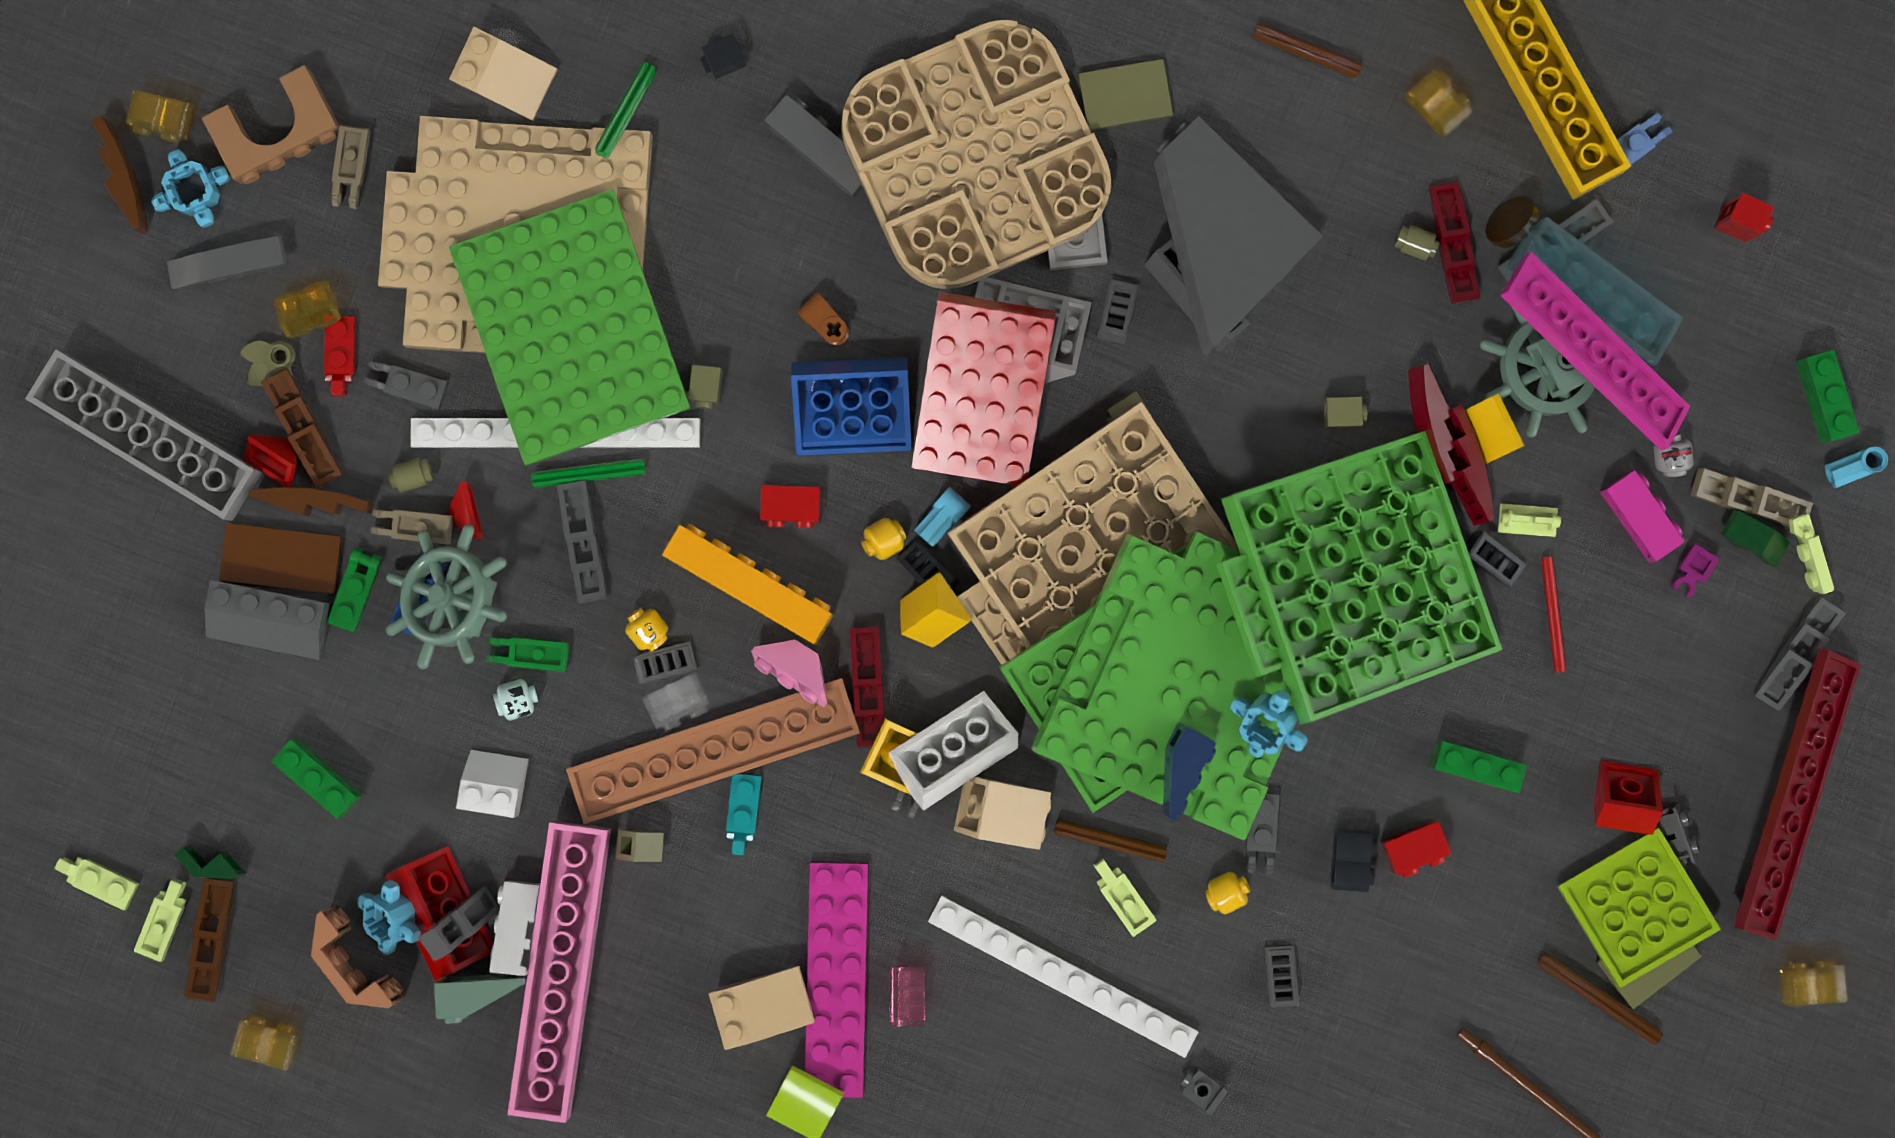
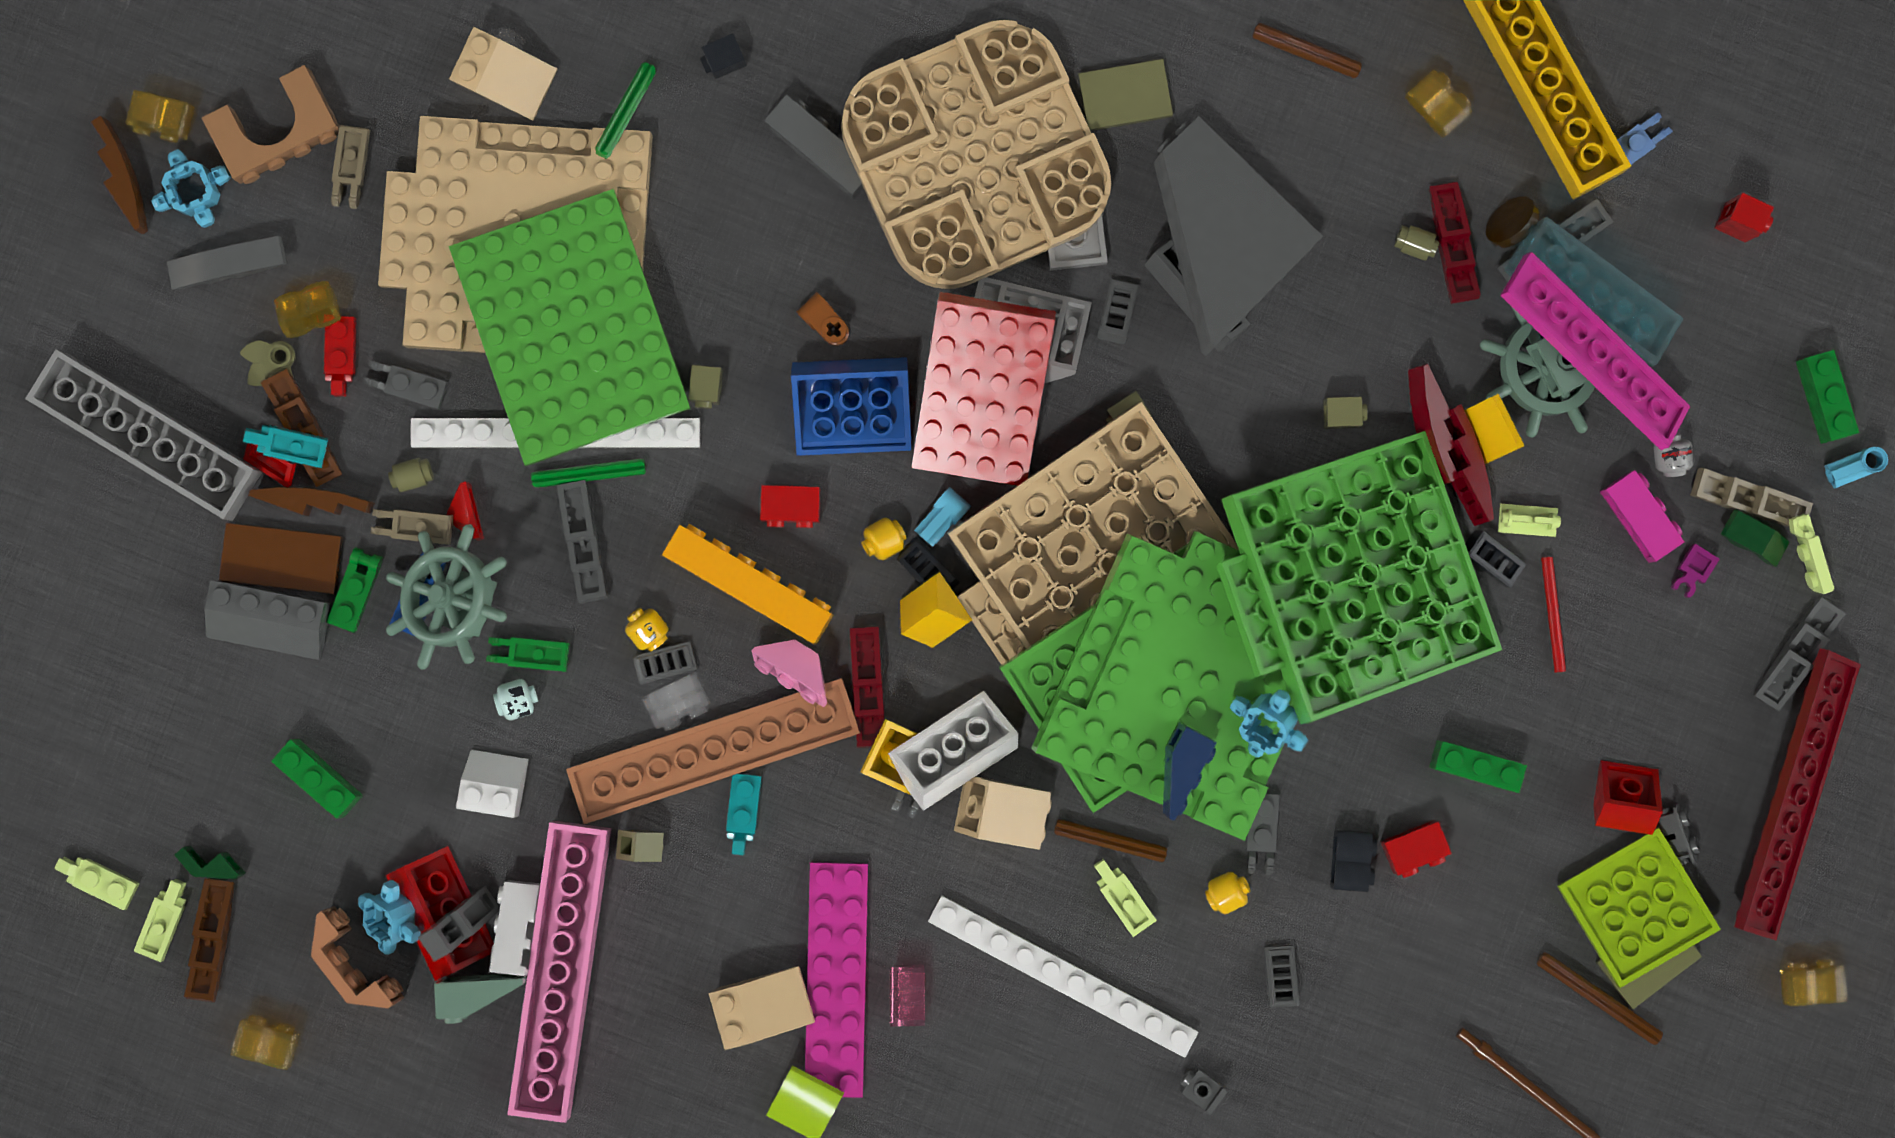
none -> teal hinge [243,425,328,468]

